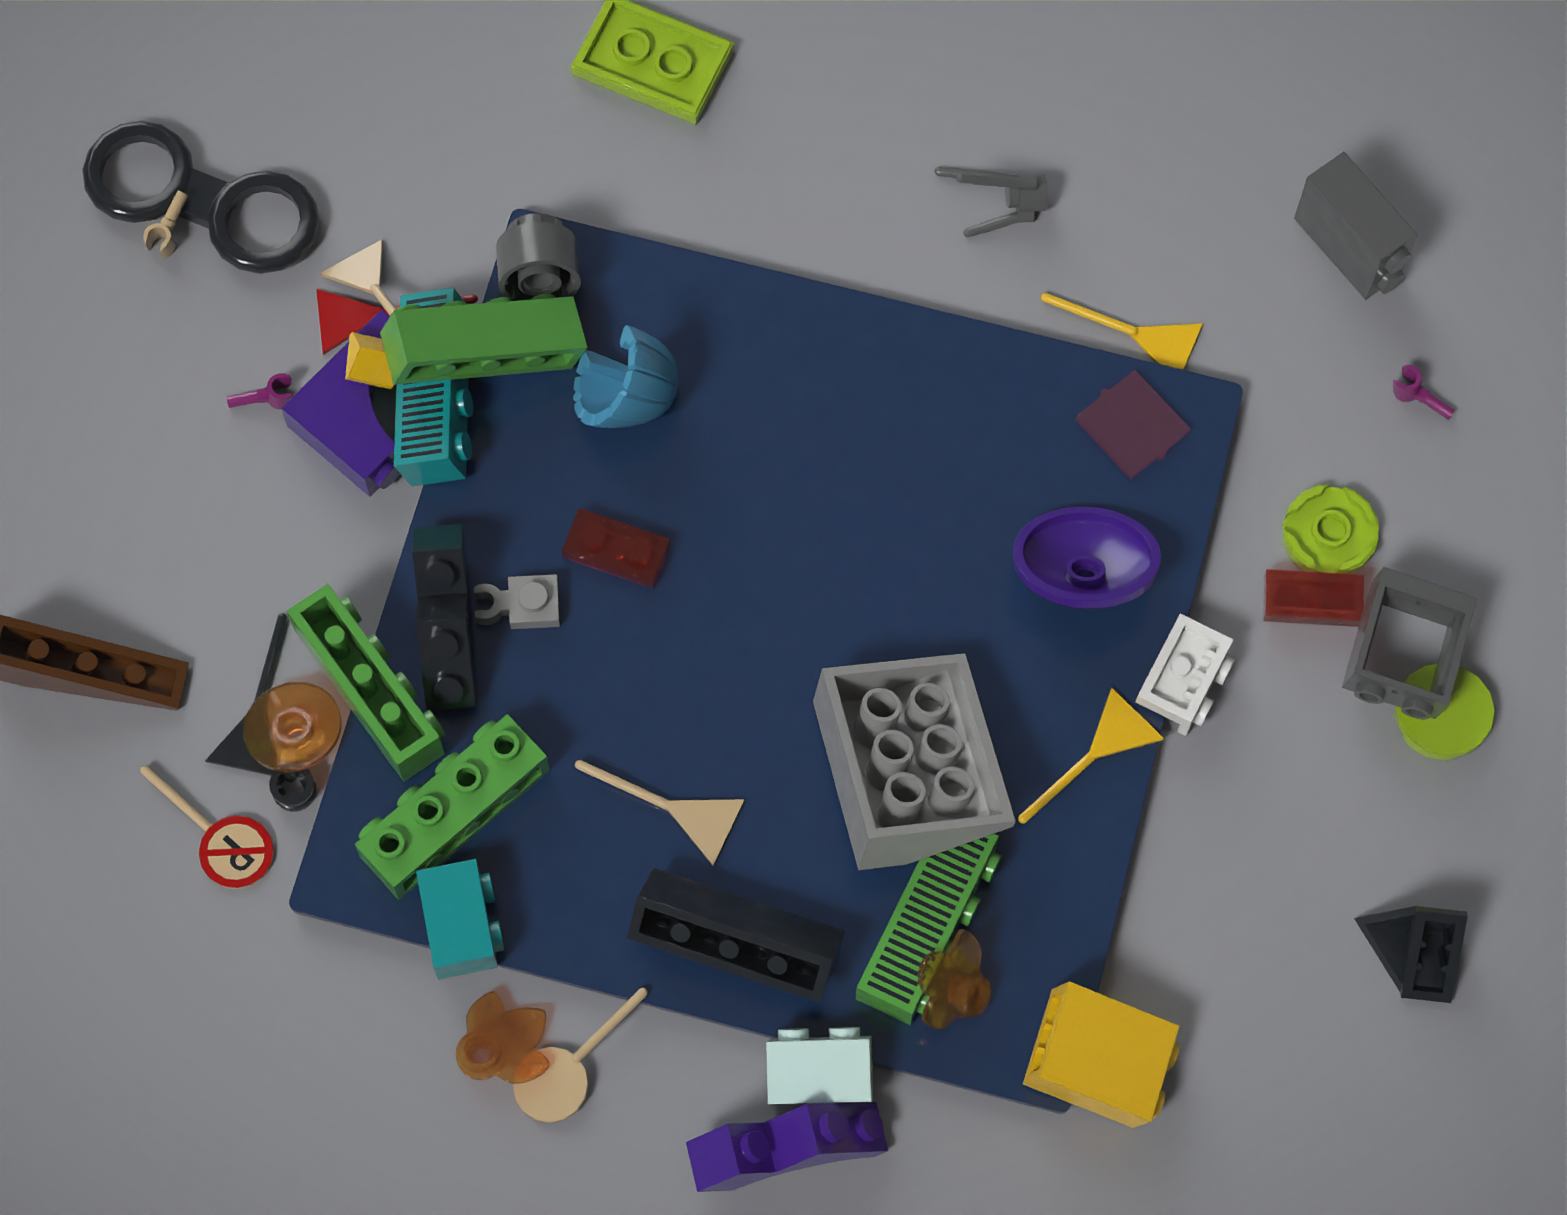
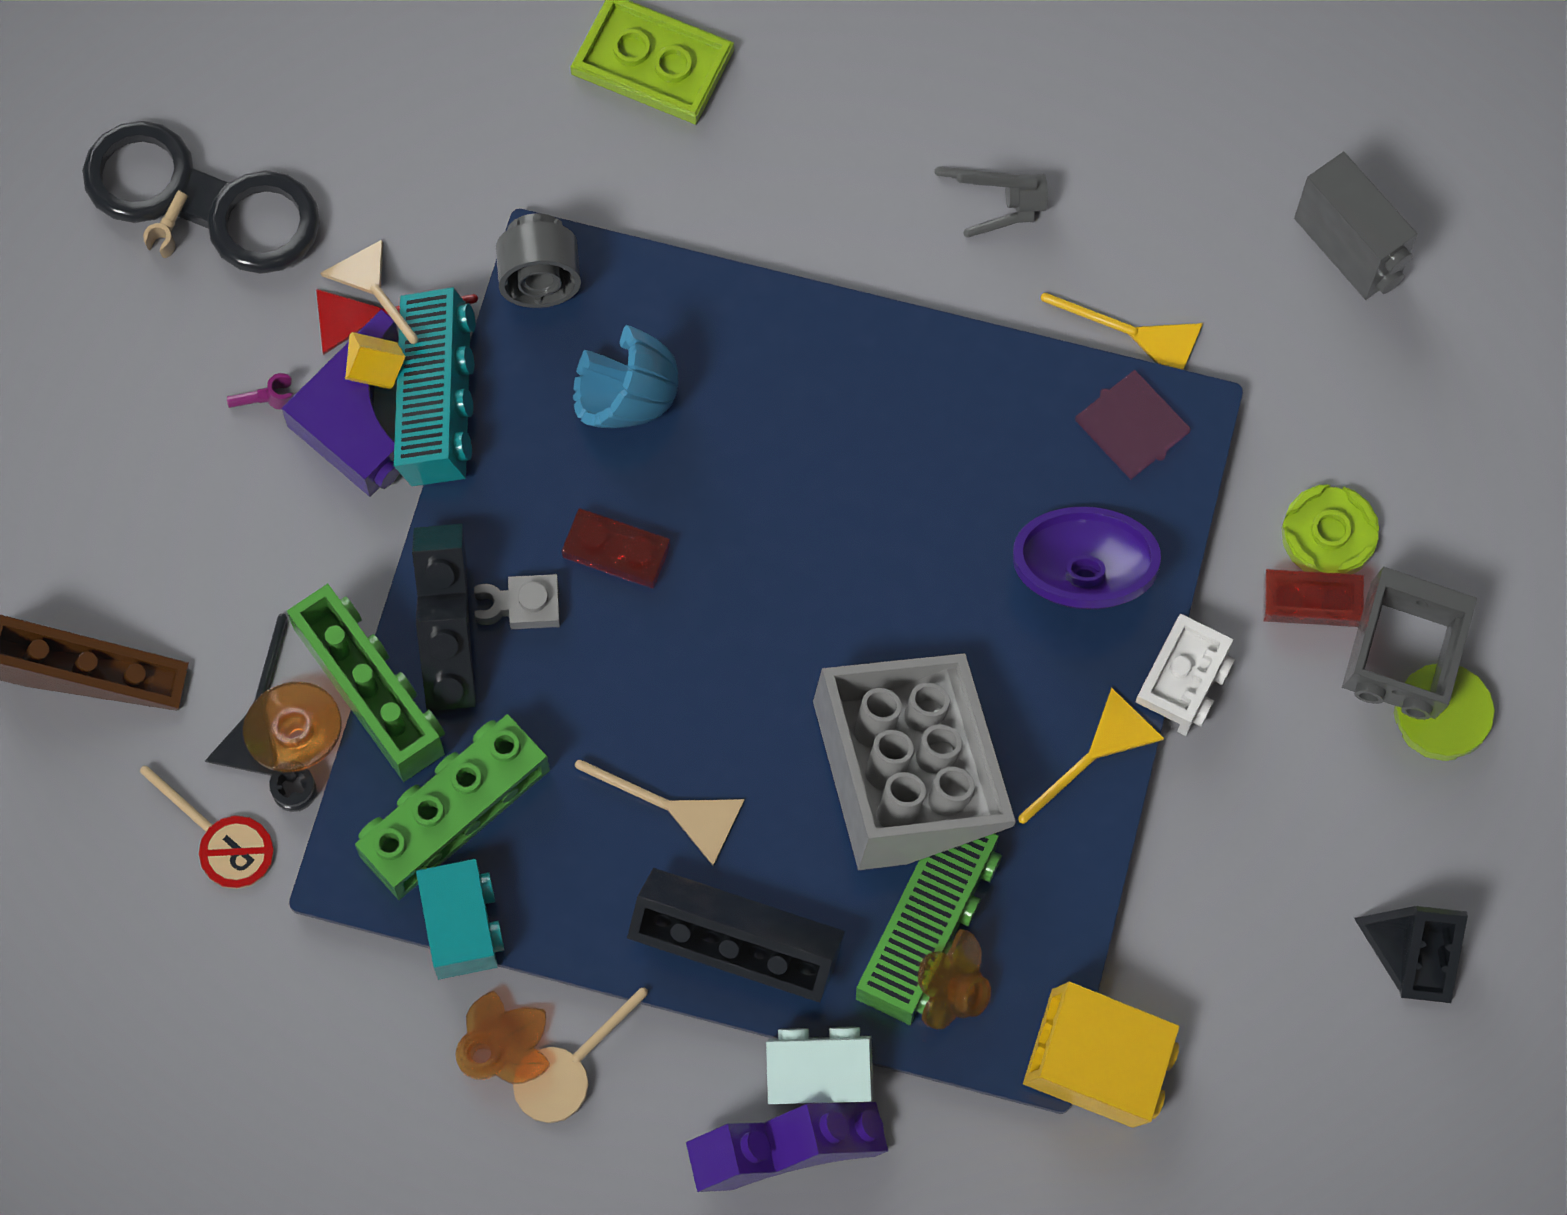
bright green brick [380,294,588,385] -> none
magenta hand [1393,365,1455,420] -> none

